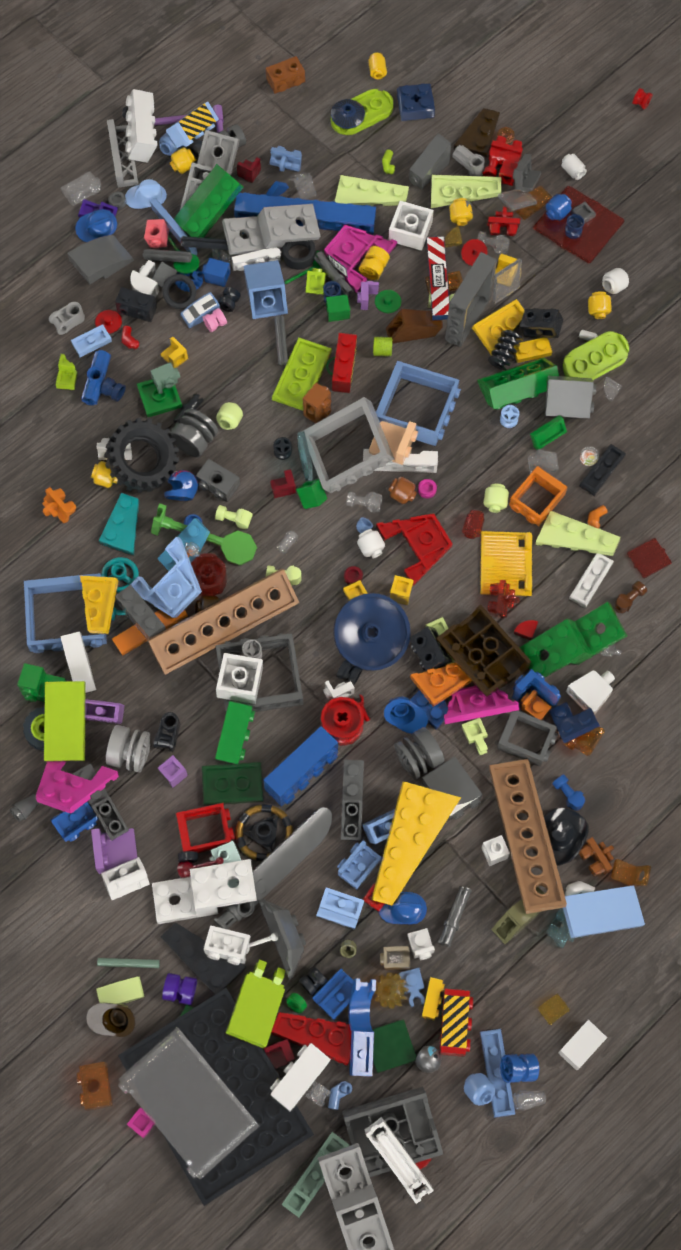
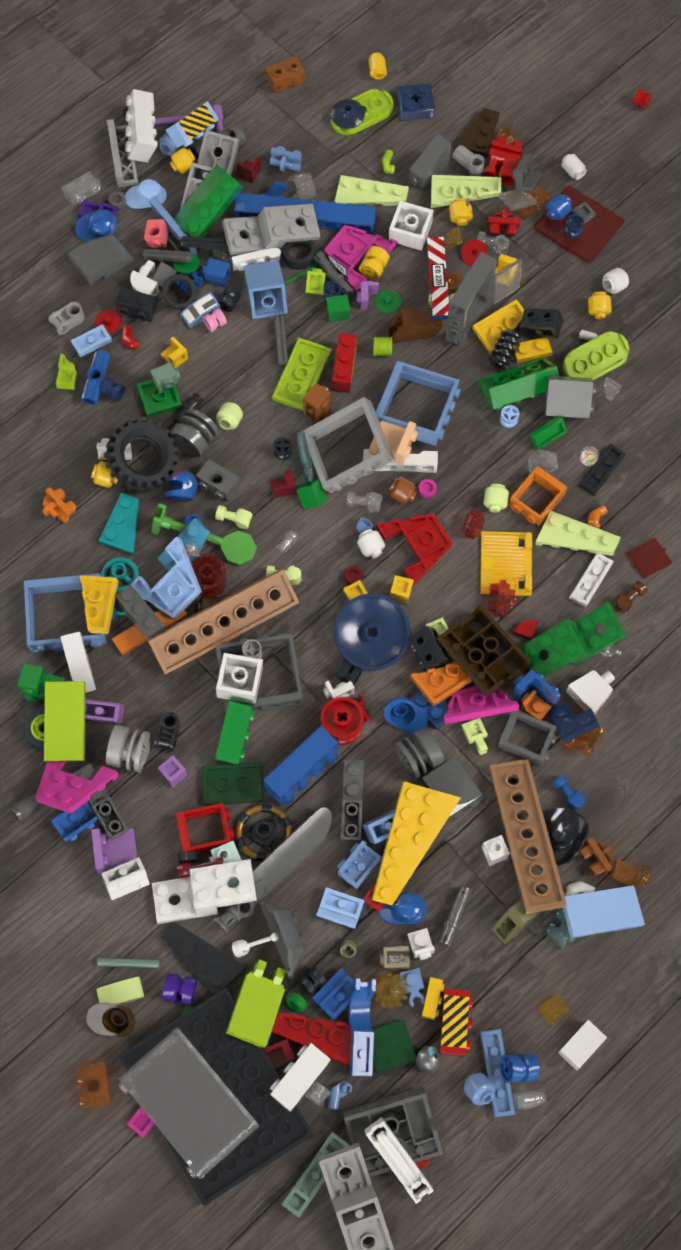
white bracket [204,926,251,965] -> none

